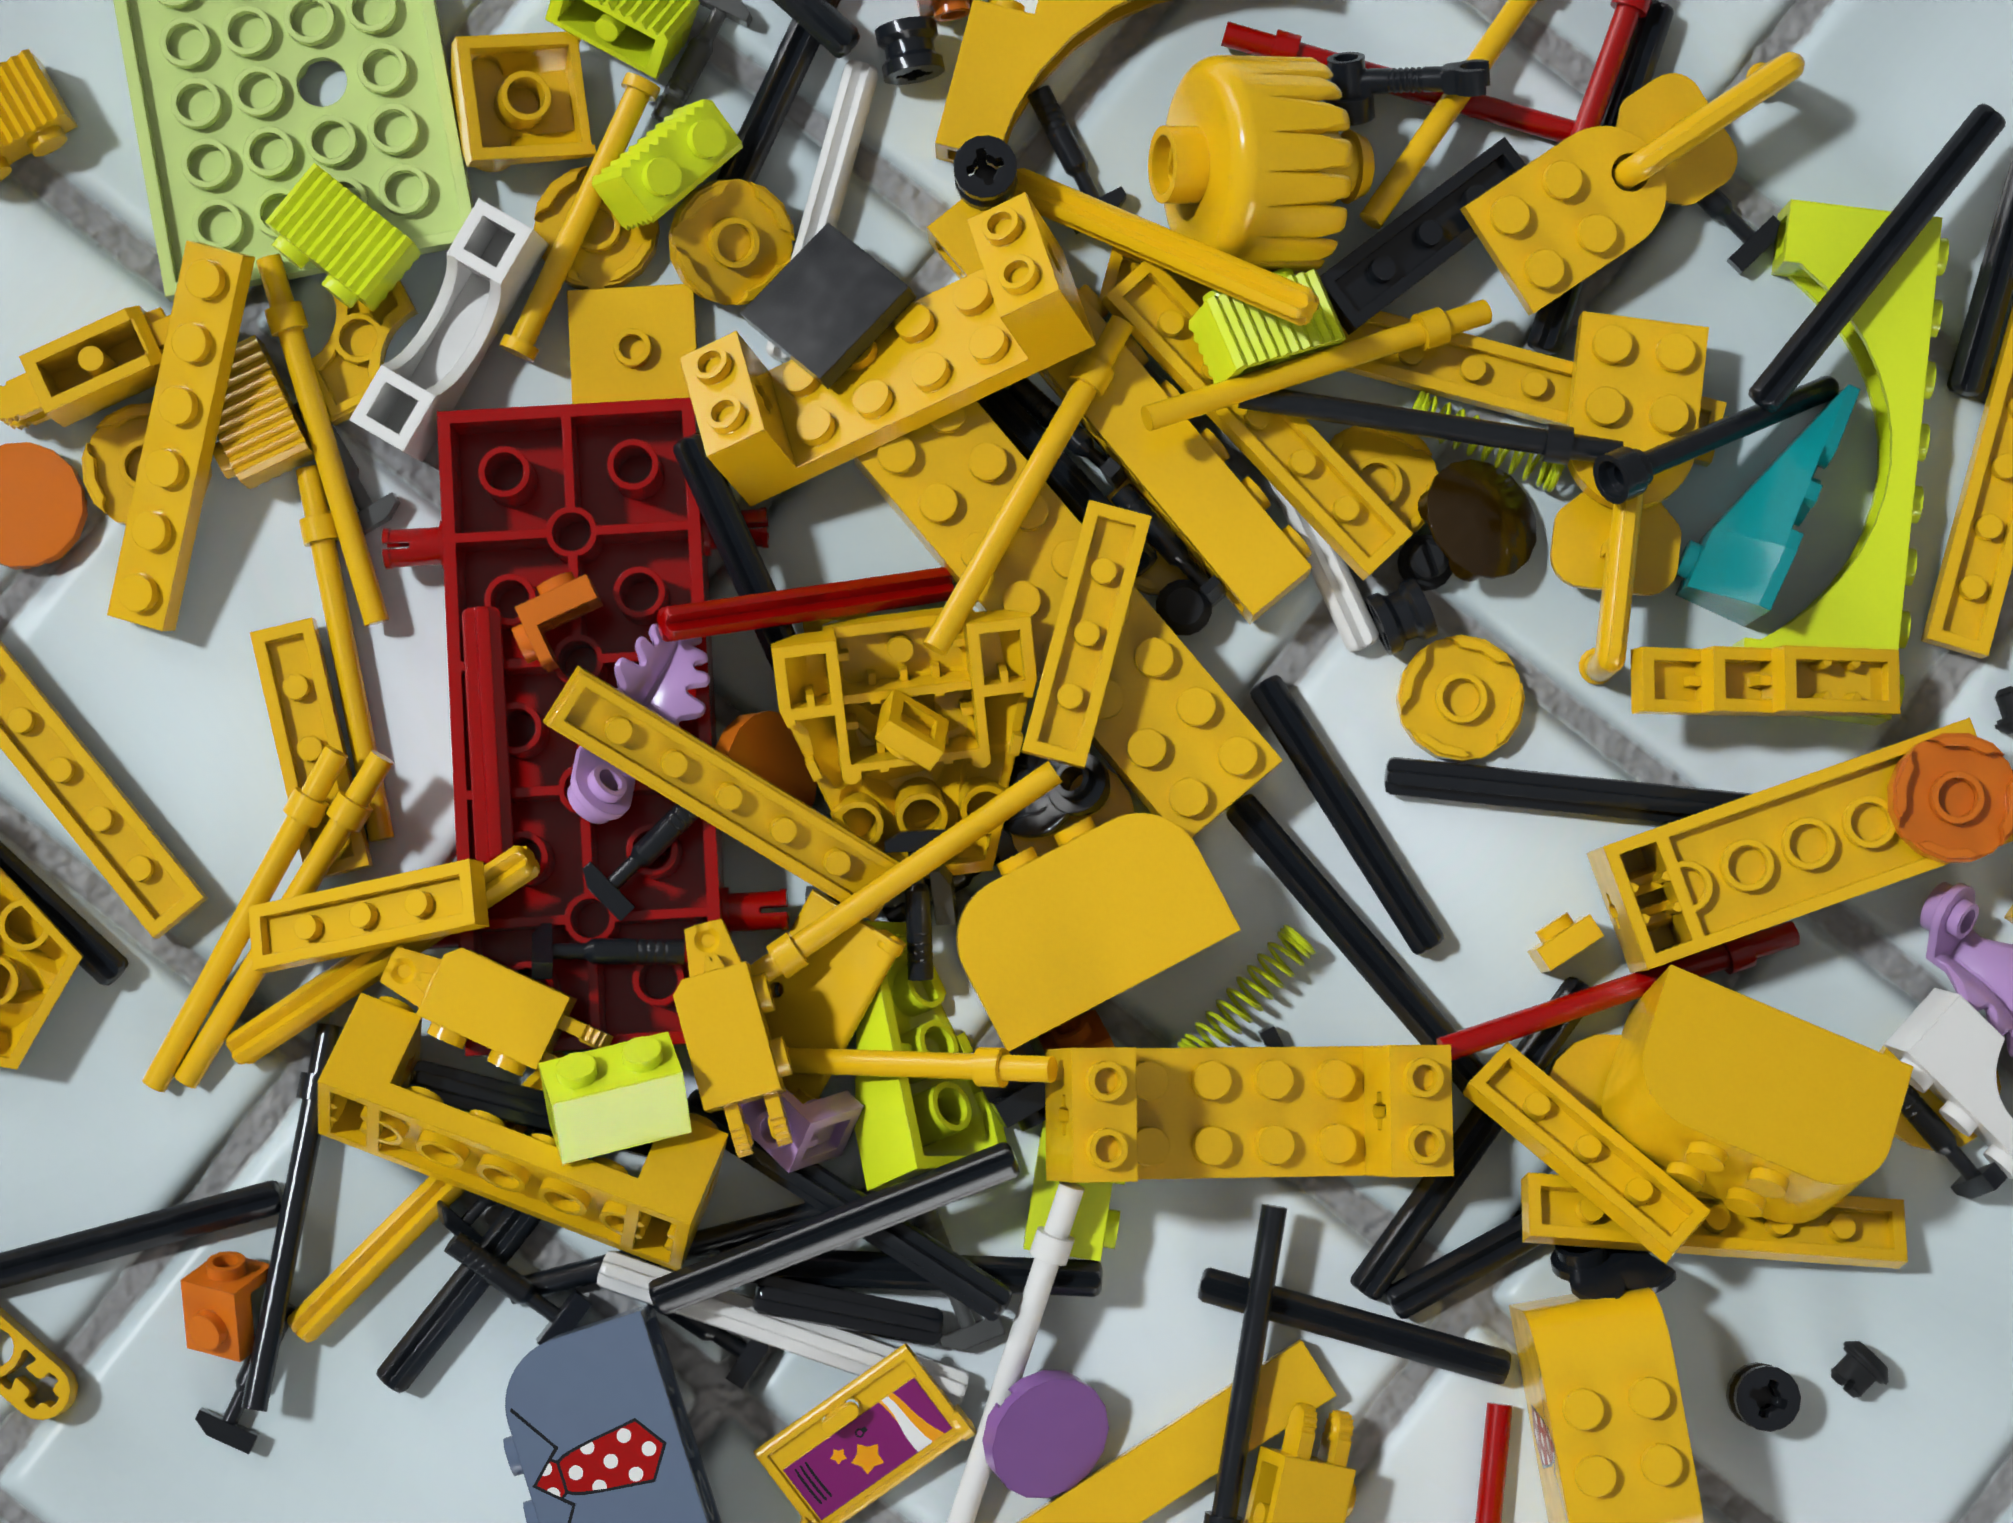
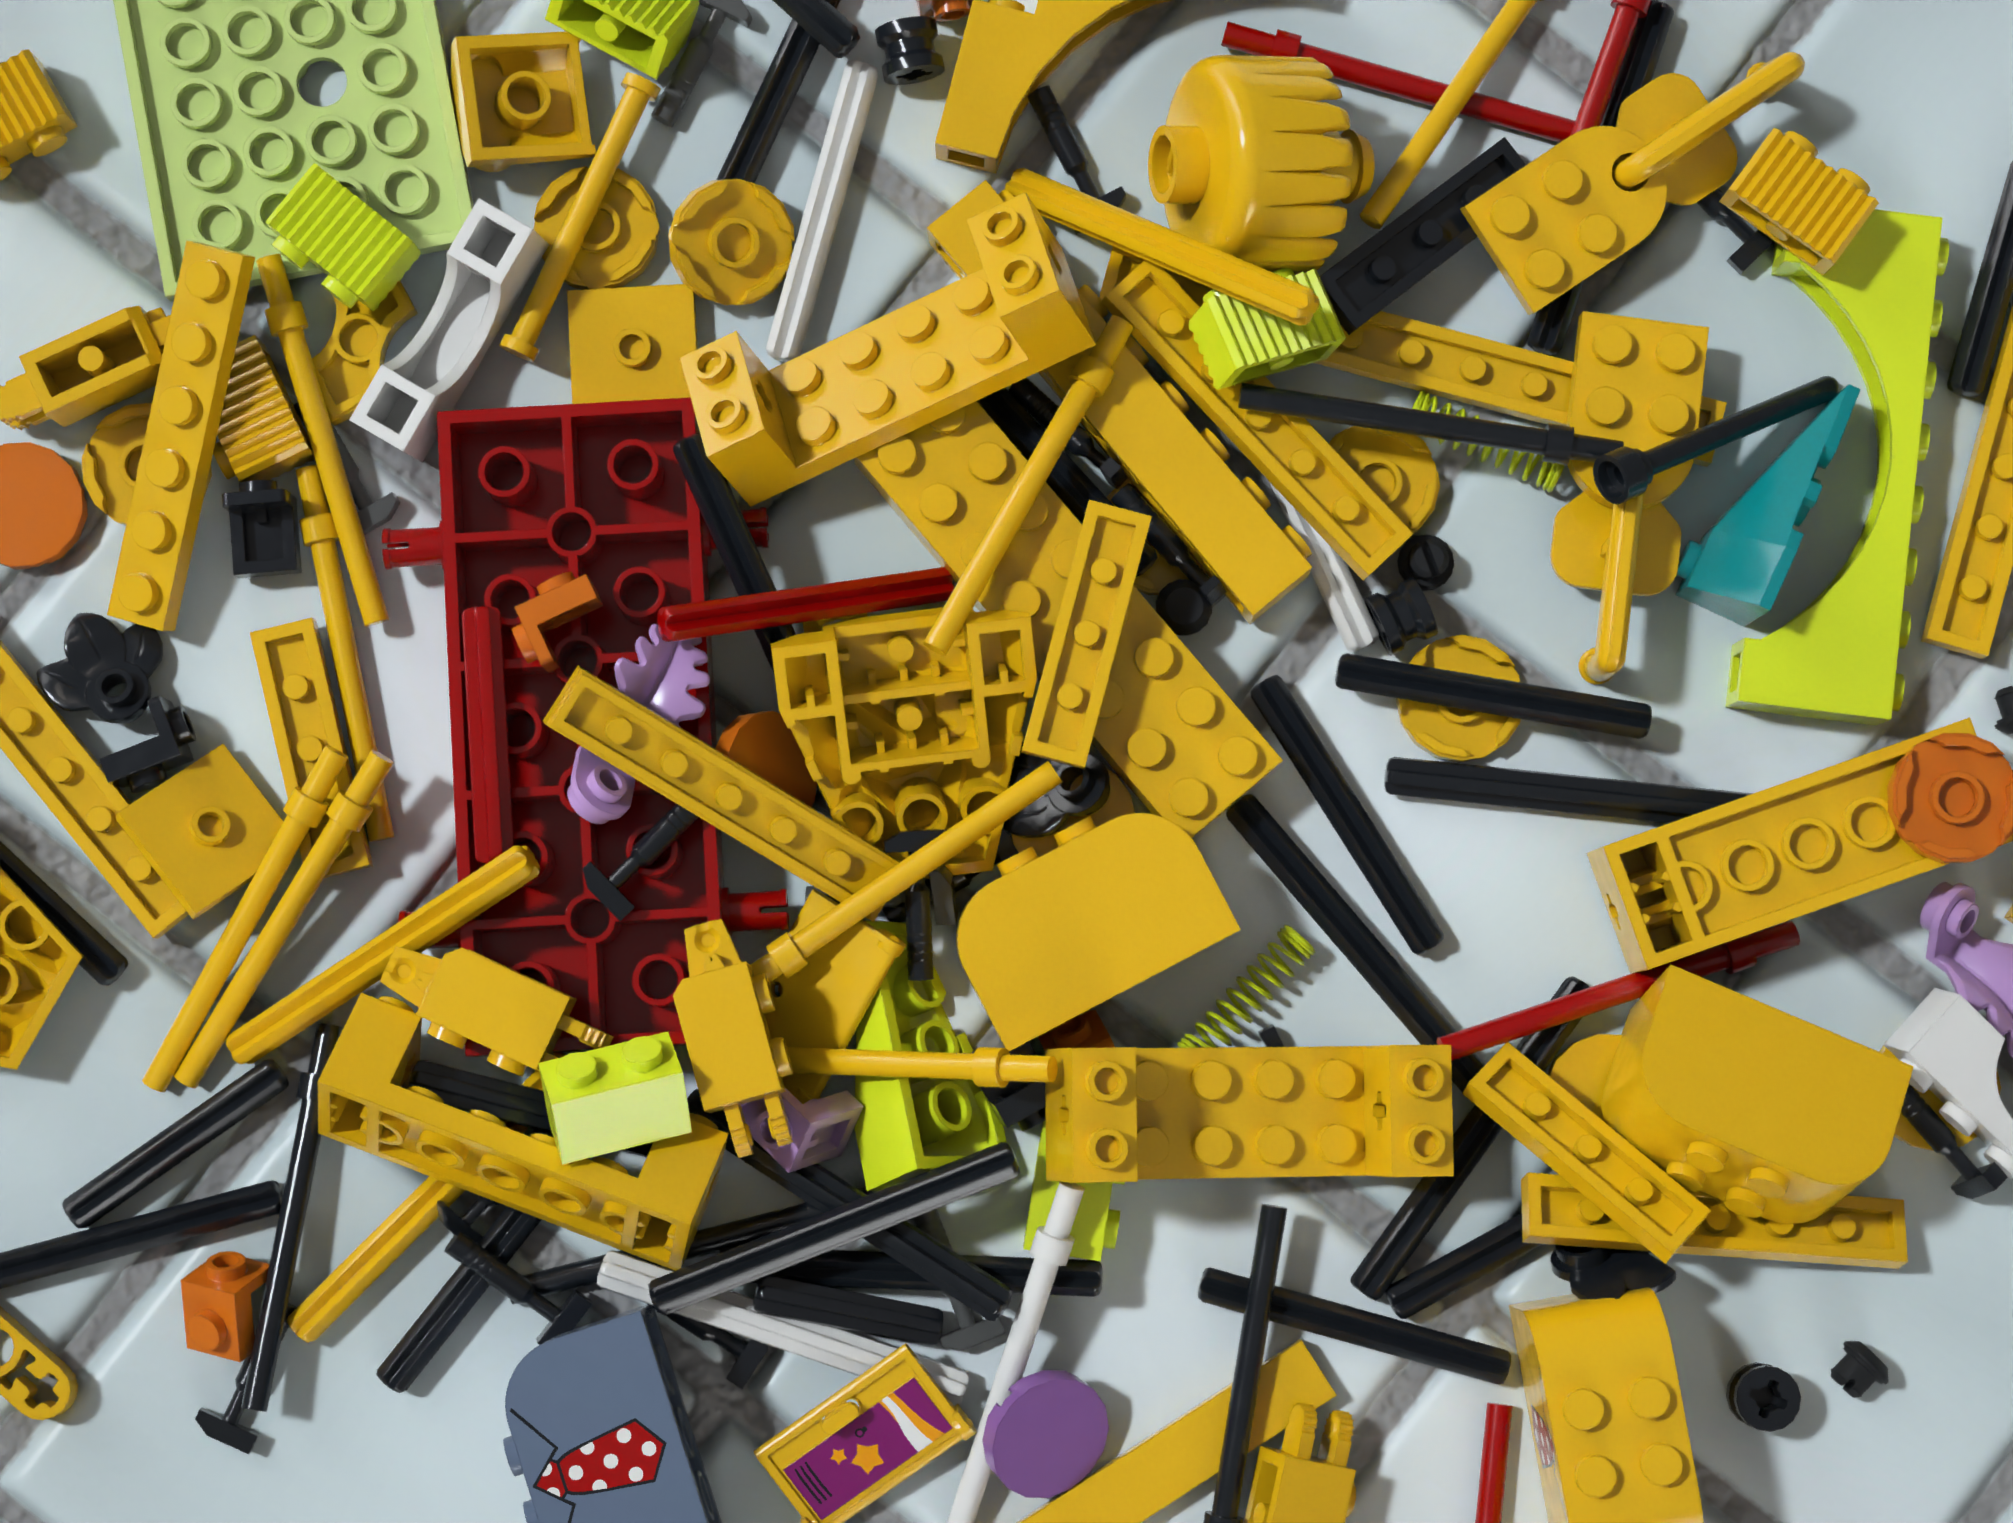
yellow plate [248,859,489,973] -> none
black piece [531,923,685,979] -> none
neon yellow brick [592,99,743,231] -> none
black tile [741,223,917,389] -> none
yellow plate [875,688,949,771] -> none
black wheel [953,135,1018,211] -> none
yellow bar [1141,299,1492,431] -> none
black brick [1323,52,1490,126] -> none
dark brown dish [1418,459,1537,582] -> none
yellow plate [1527,912,1604,973] -> none
yellow slope [1630,645,1901,716] -> none
black axle [1748,103,2006,413] -> none
none -> black plate [36,613,163,724]
none -> black axle [62,1059,289,1229]
none -> black bracket [99,696,196,793]
none -> yellow plate [116,744,284,920]
none -> black bracket [222,480,302,578]
none -> black axle [1335,653,1652,739]
none -> yellow brick [1719,128,1879,275]

